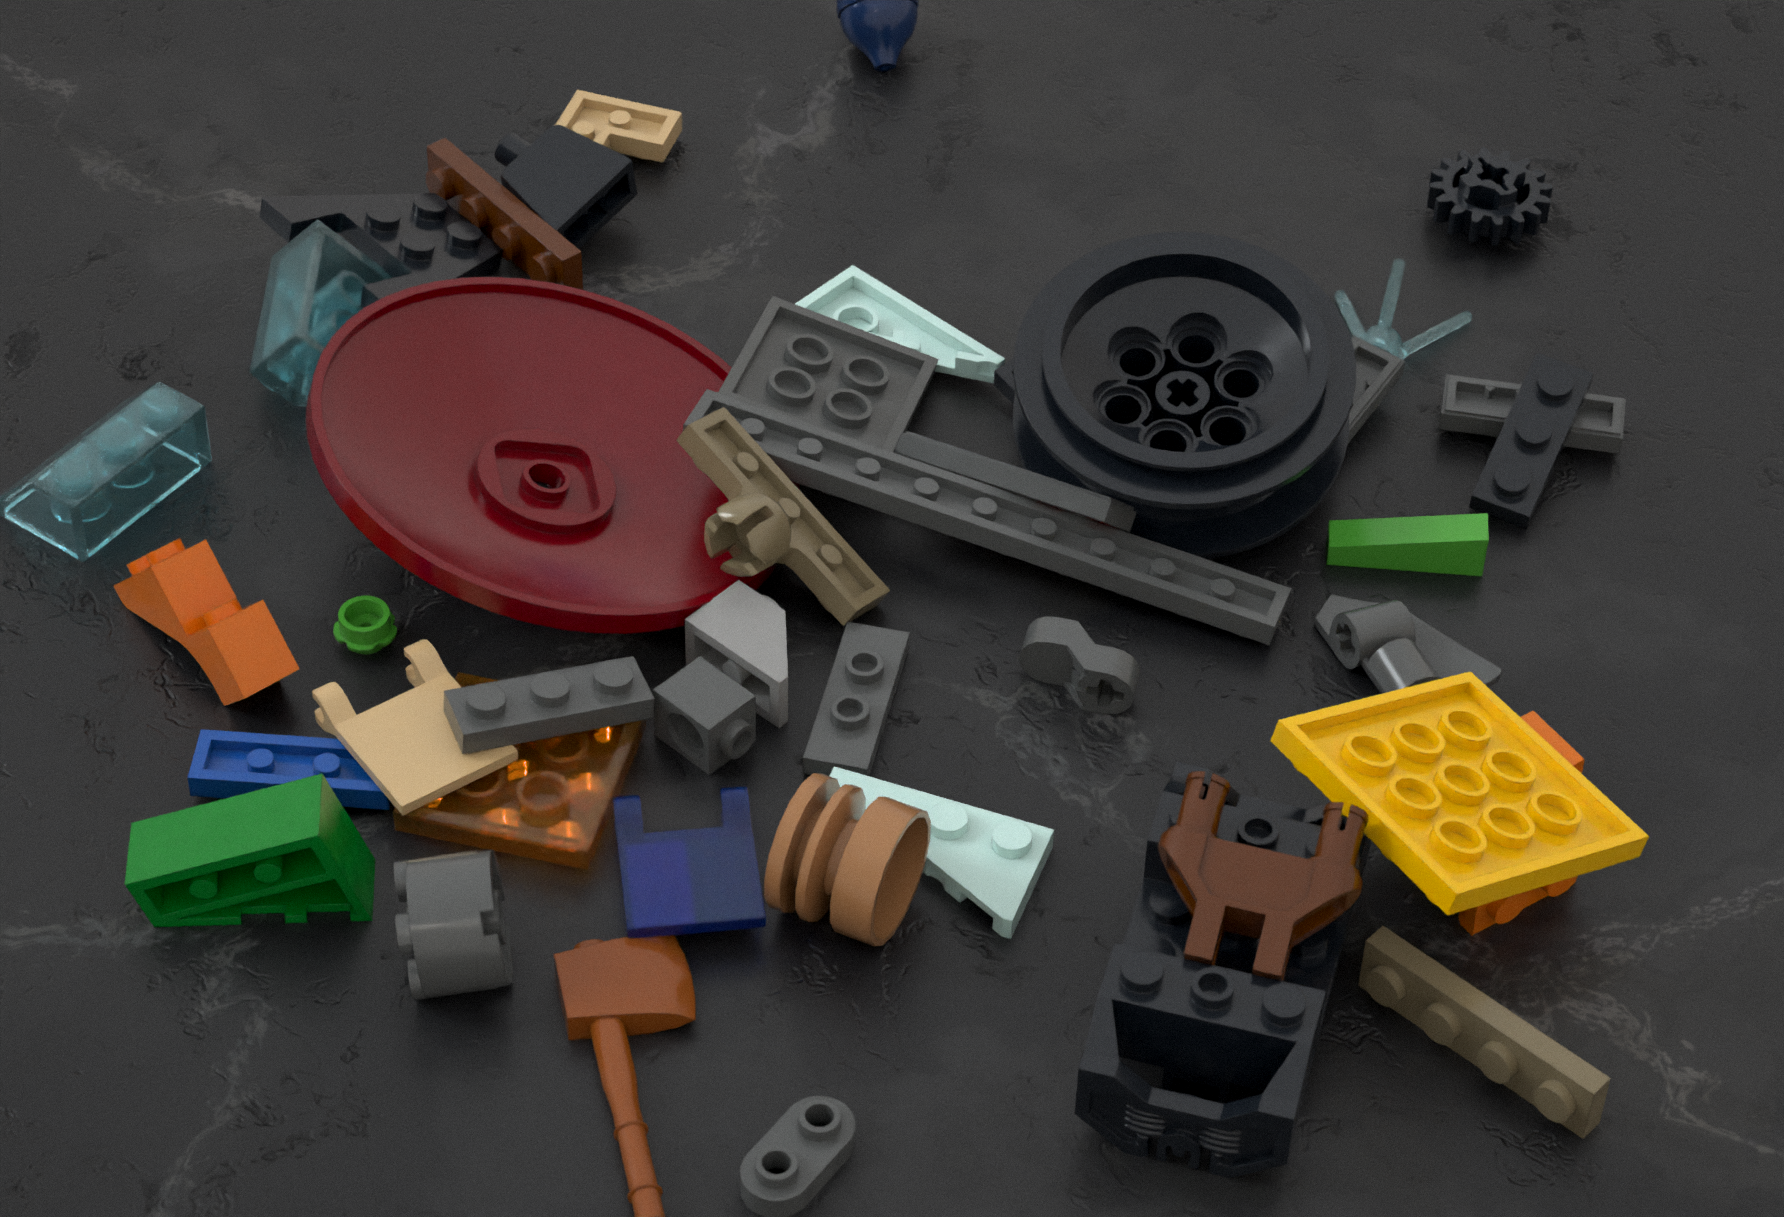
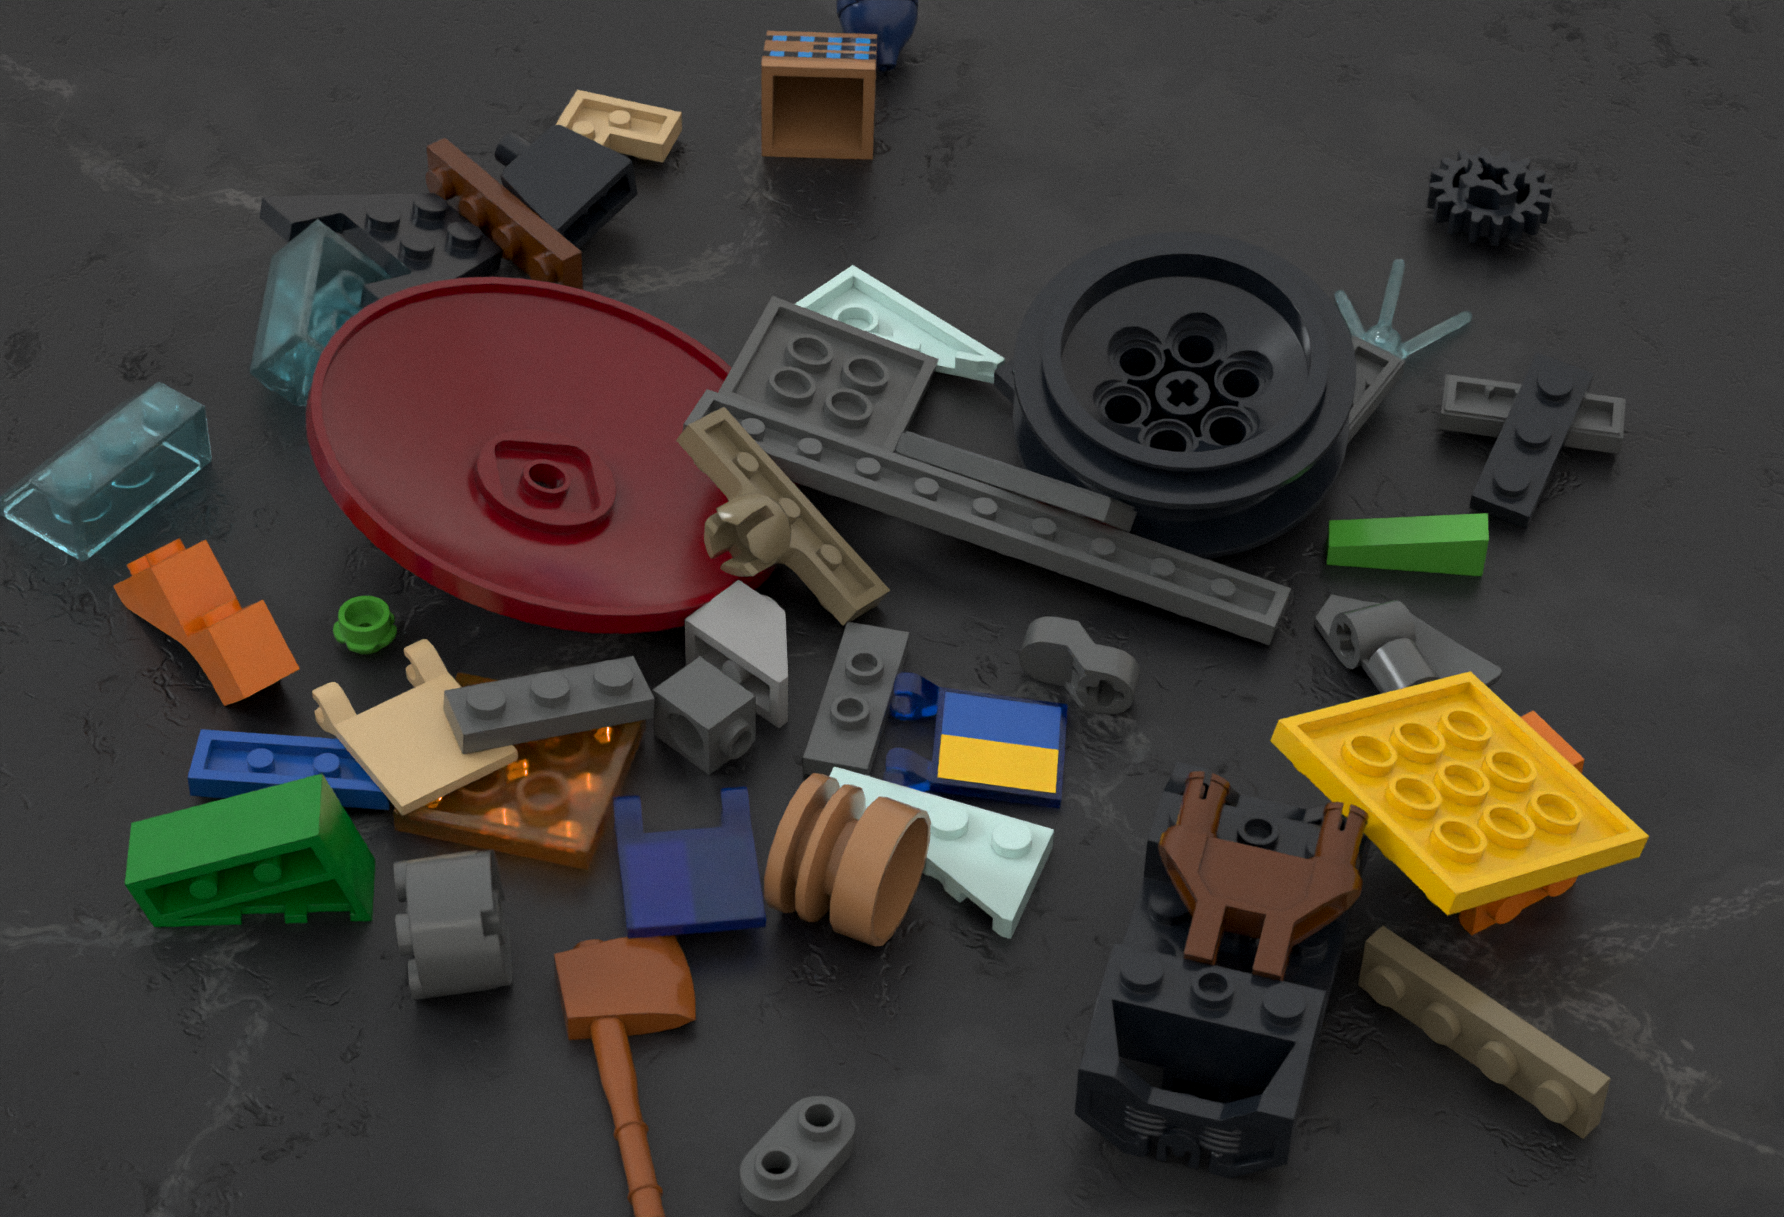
none -> medium nougat slope [761,31,877,160]
none -> flag [883,672,1068,808]

